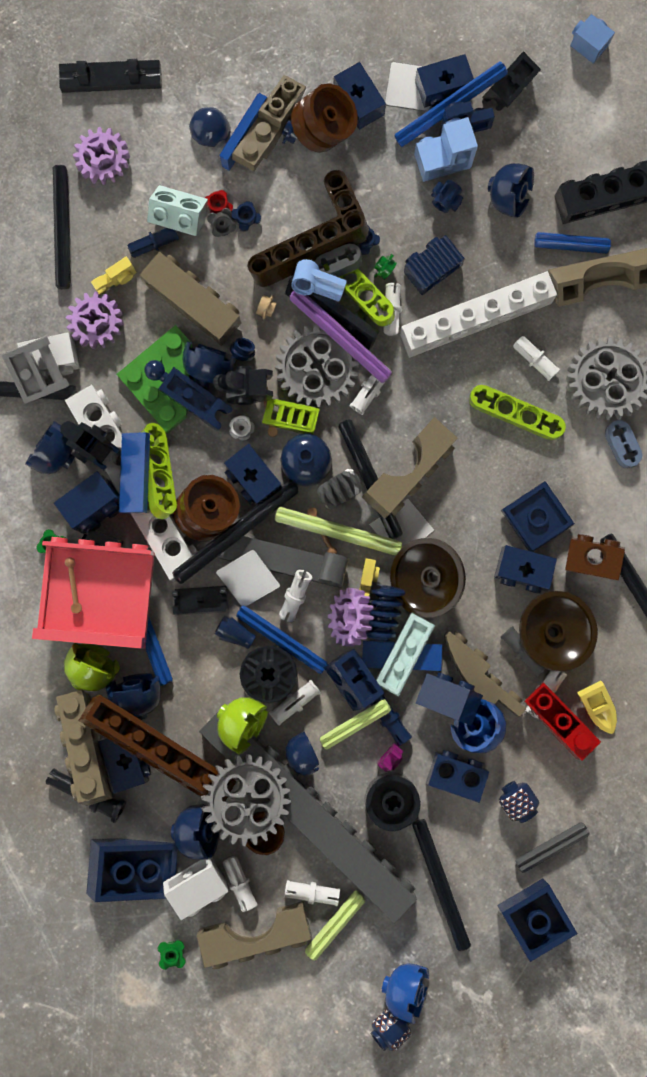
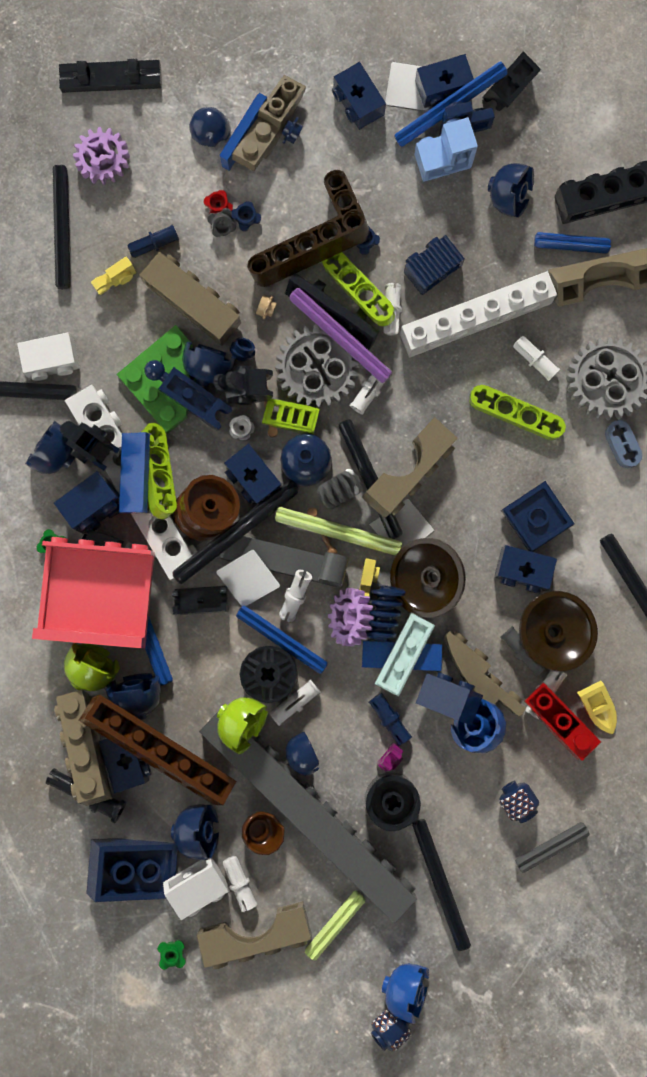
light grey plate [2,336,69,404] -> none
medium nougat hinge [65,557,82,614] -> none
lavender gear [66,292,124,349] -> none
light aqua brick [147,185,208,236] -> none
light grey gear [201,754,291,846] -> none
dark blue cone [214,616,256,649] -> none
white pin [284,880,340,906] -> none
reddish brown wheel [291,83,358,153] -> none
light blue piece [292,259,347,302] -> none
dark grey beam [315,244,363,277] -> none
yellowish green axle [320,699,391,750] -> none
dark blue brick [323,649,384,711] -> none
green plate [373,253,397,280] -> none
dark blue brick [426,750,489,803] -> none
dark blue gear [431,180,463,213] -> none
dark blue brick [497,878,578,962] -> none
reddish brown brick [565,534,625,581] -> none
medium blue brick [570,14,615,64] -> none

